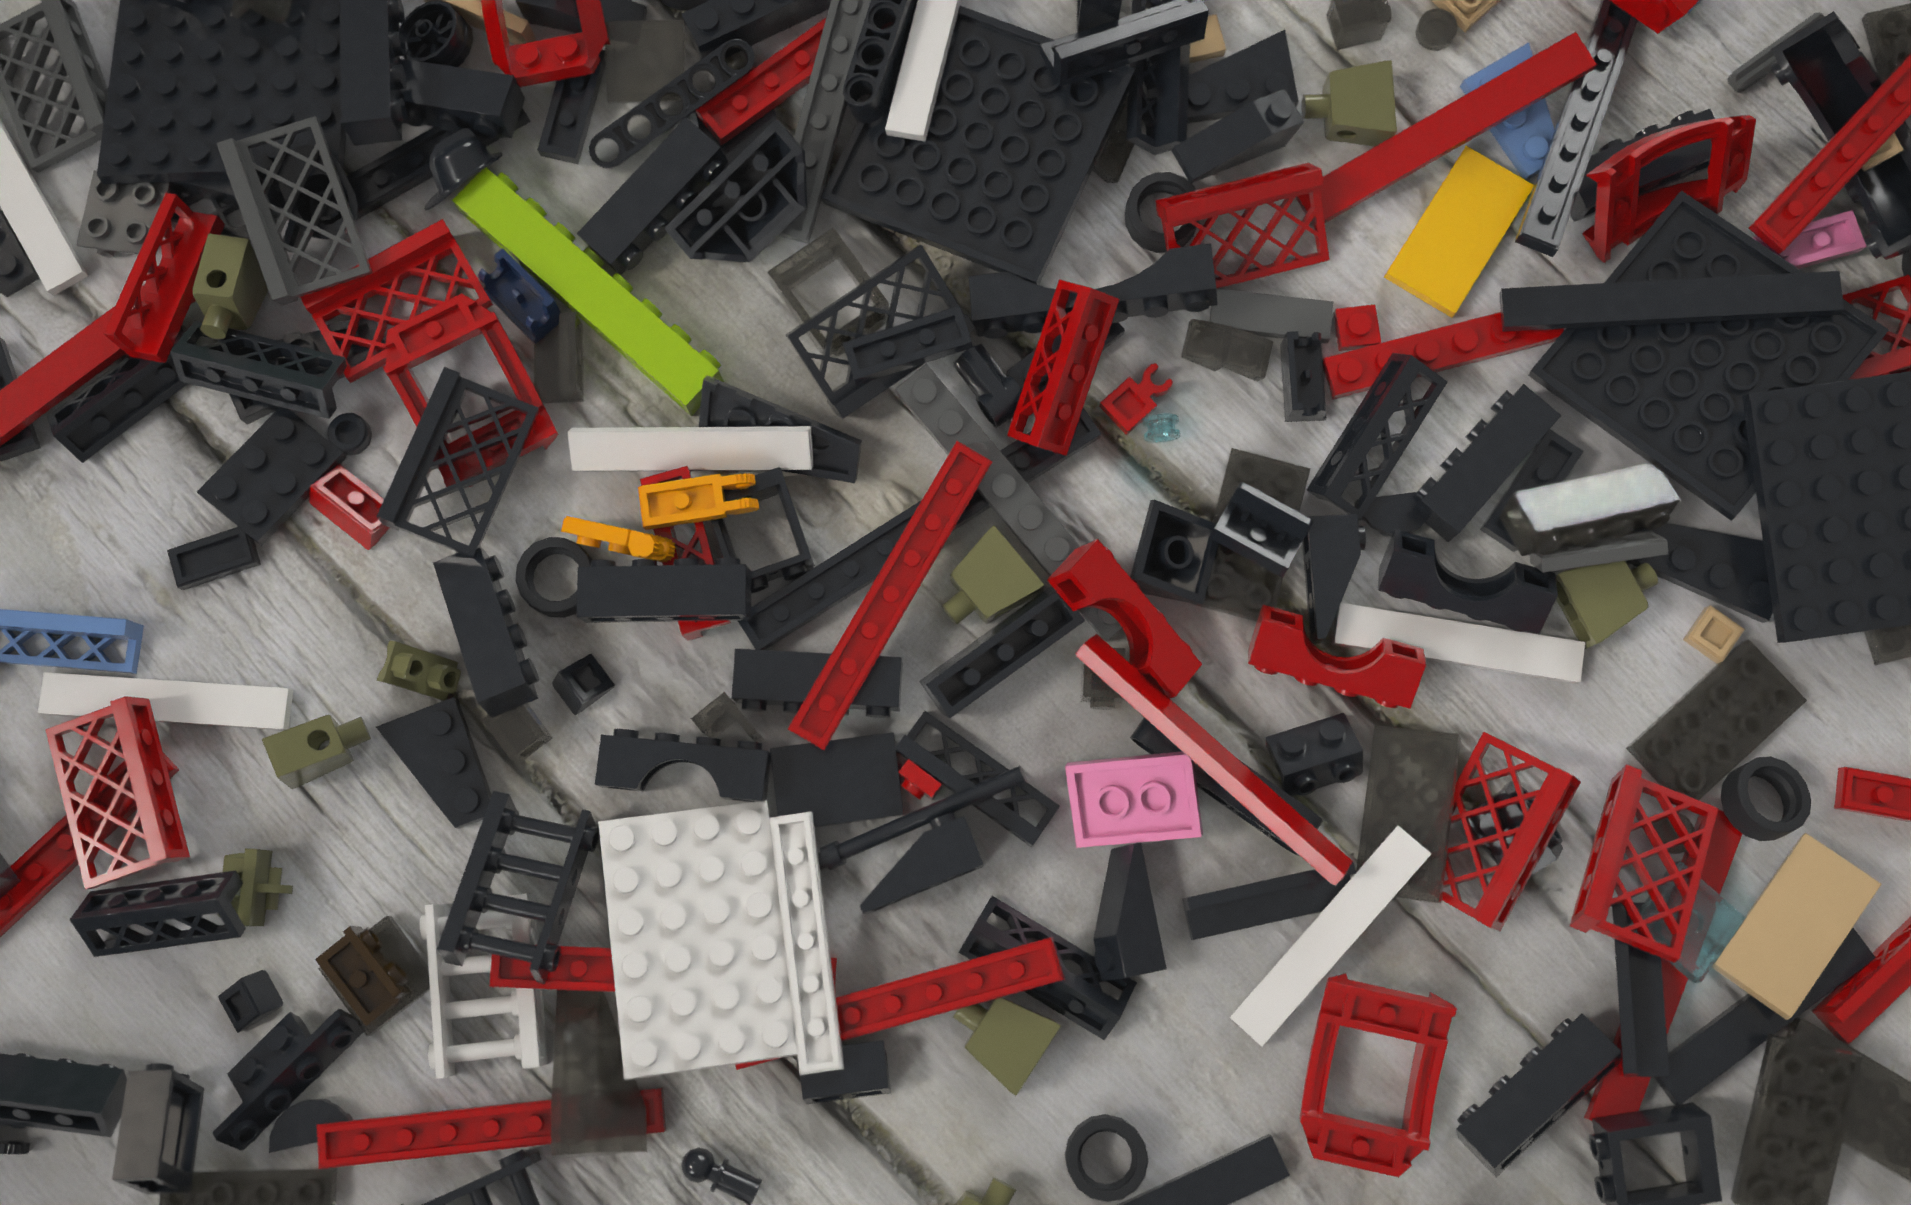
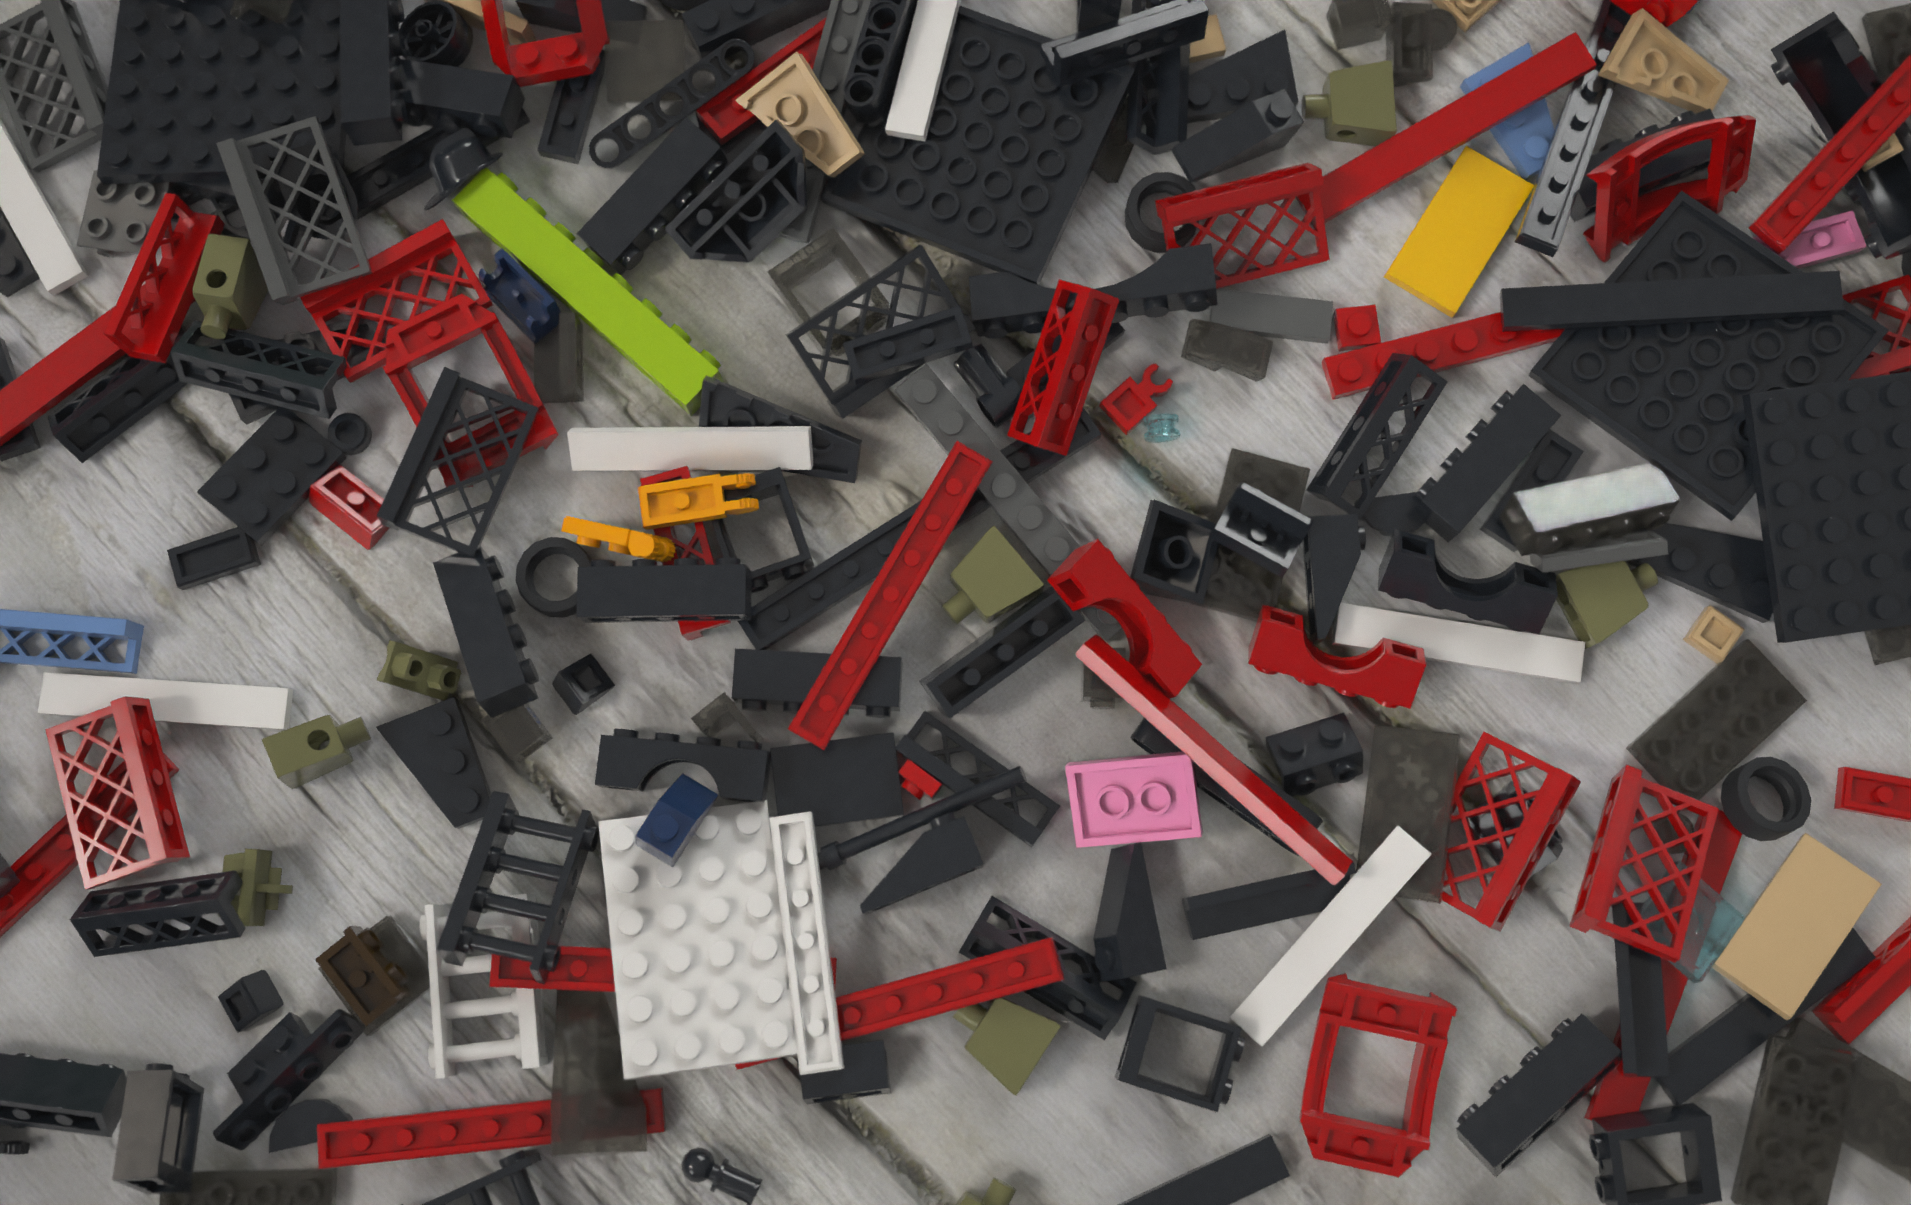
black tyre [1065,1114,1148,1202] -> none
black hinge [1280,331,1327,422] -> none
dark grey axle [1728,13,1824,93] -> none
none -> dark blue slope [635,773,719,867]
none -> tan wing [735,52,865,177]
none -> black window [1115,995,1245,1113]
none -> clear smoke slope [1386,2,1433,87]
none -> tan wing [1598,8,1729,114]

